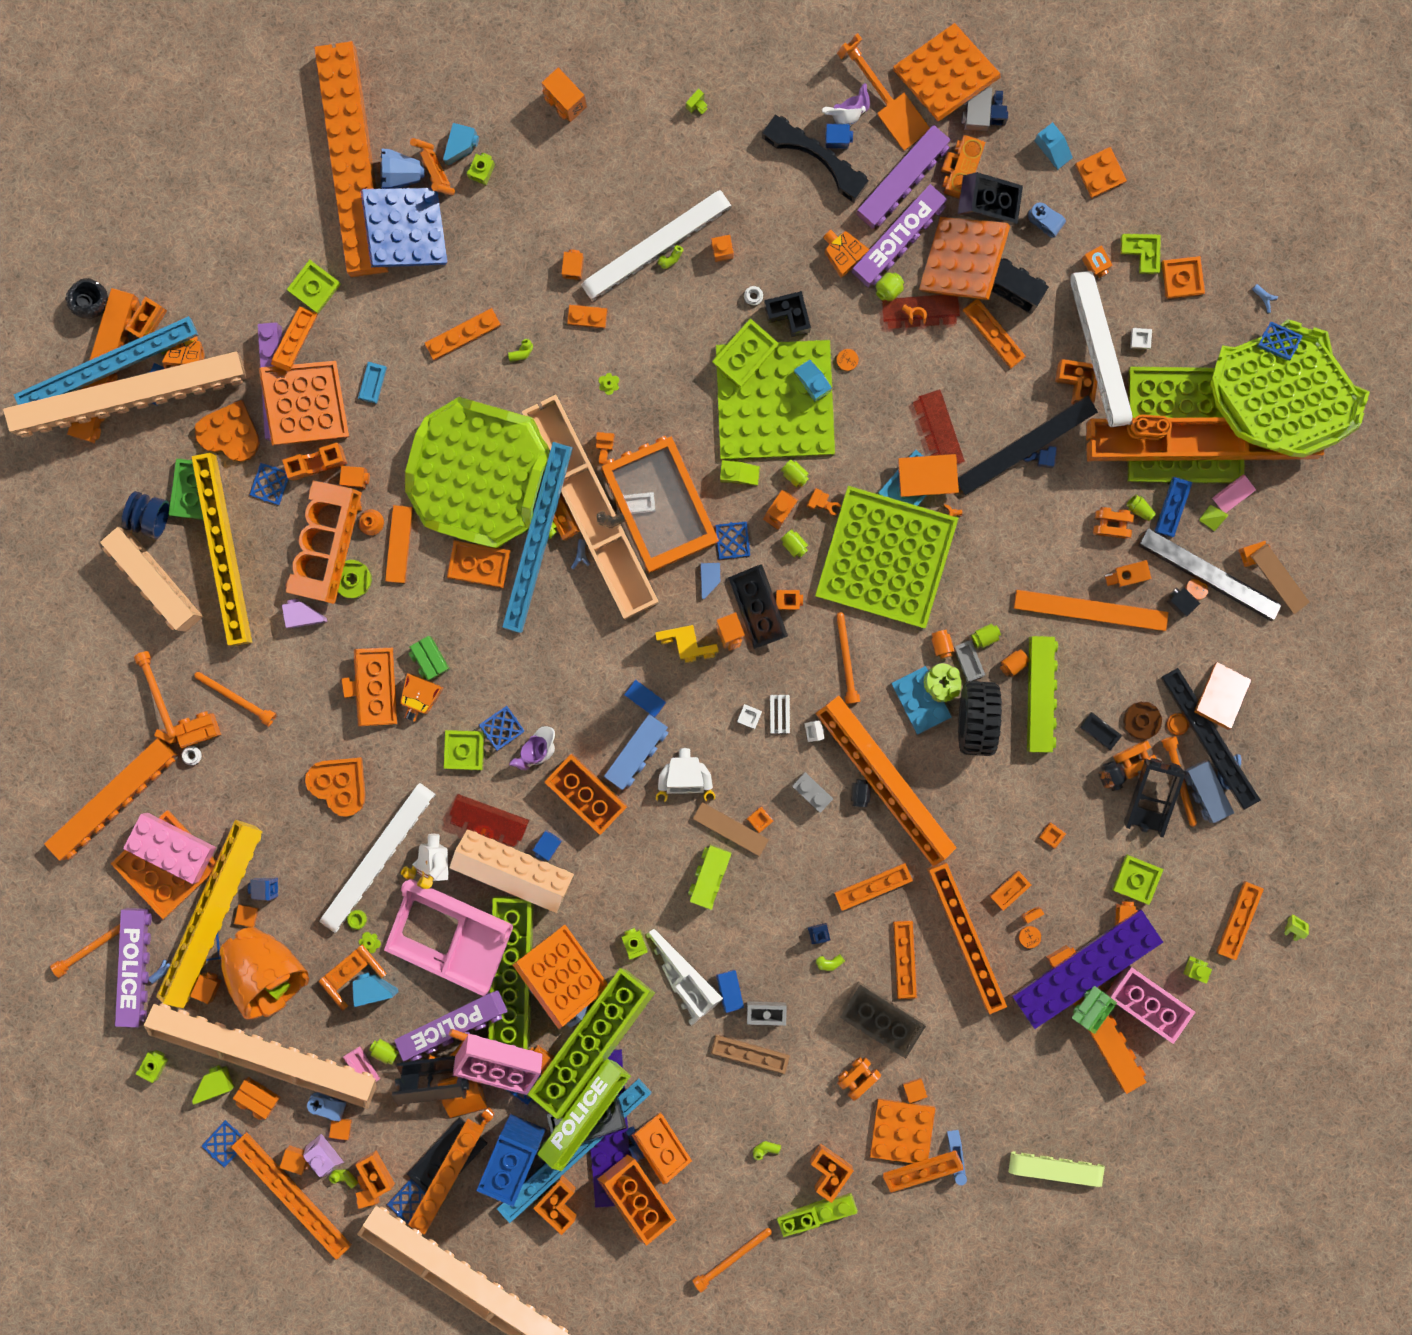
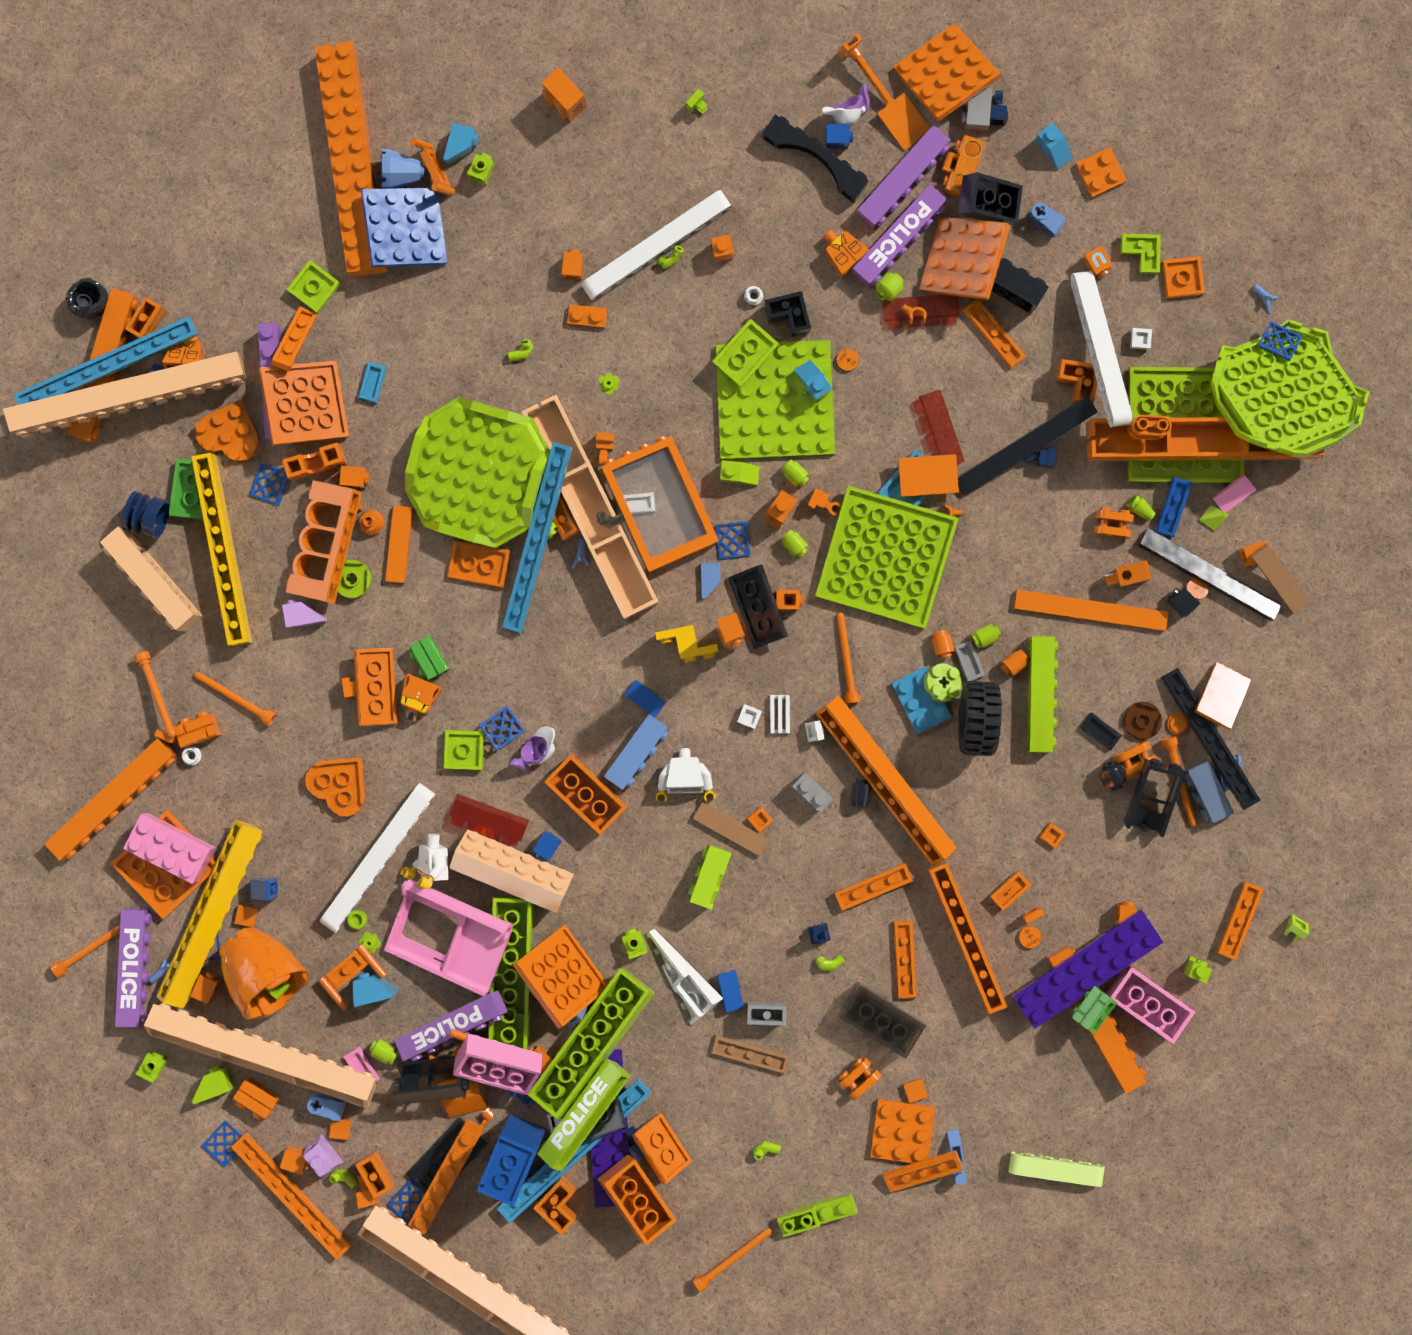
orange plate [425,308,501,360] -> none
orange brick [810,1143,854,1203] -> none
lime plate [1112,854,1164,905] -> none

